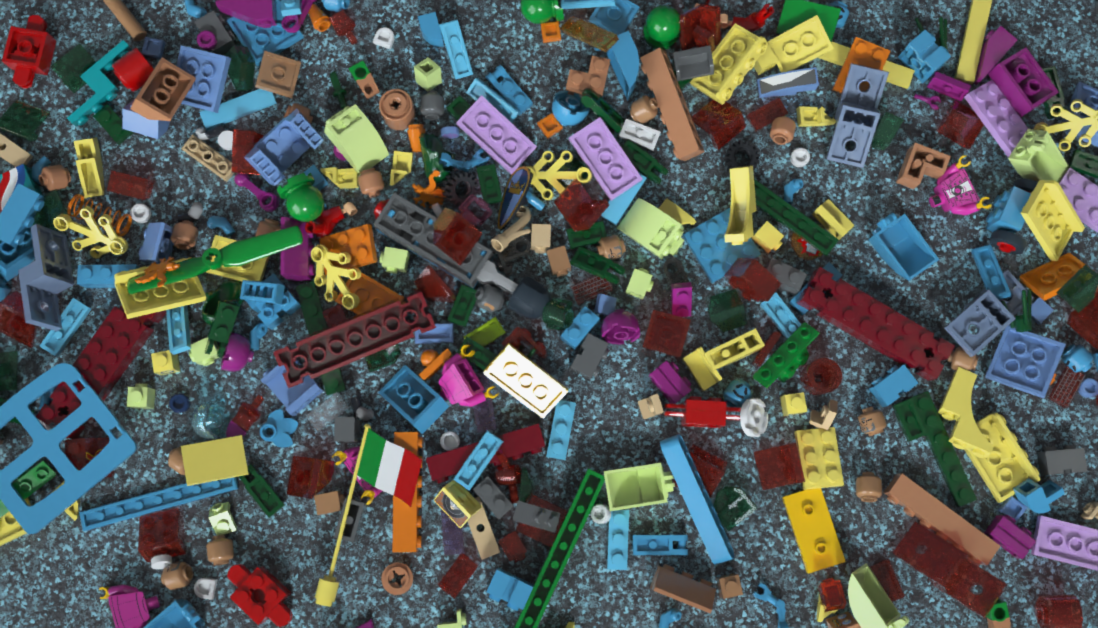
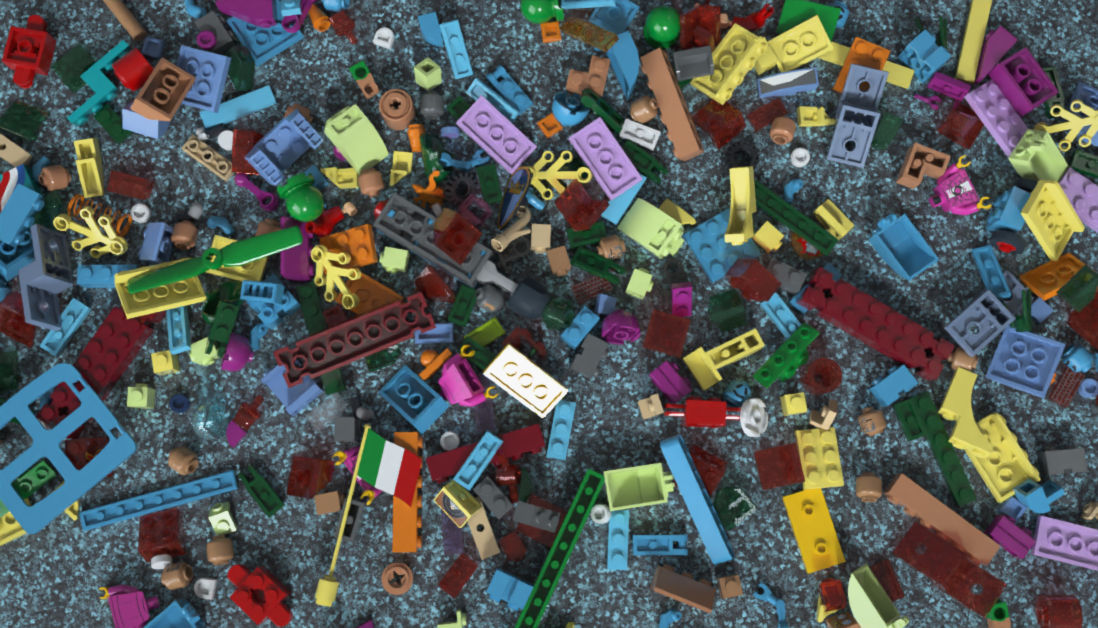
orange piece [135,257,180,287] -> none
light yellow tile [181,435,248,486] -> none
medium nougat plate [255,51,301,98] -> none
dark azure plate [260,409,299,448] -> none
dark green piece [330,71,348,109] -> none
clear red tile [751,331,781,368] -> none

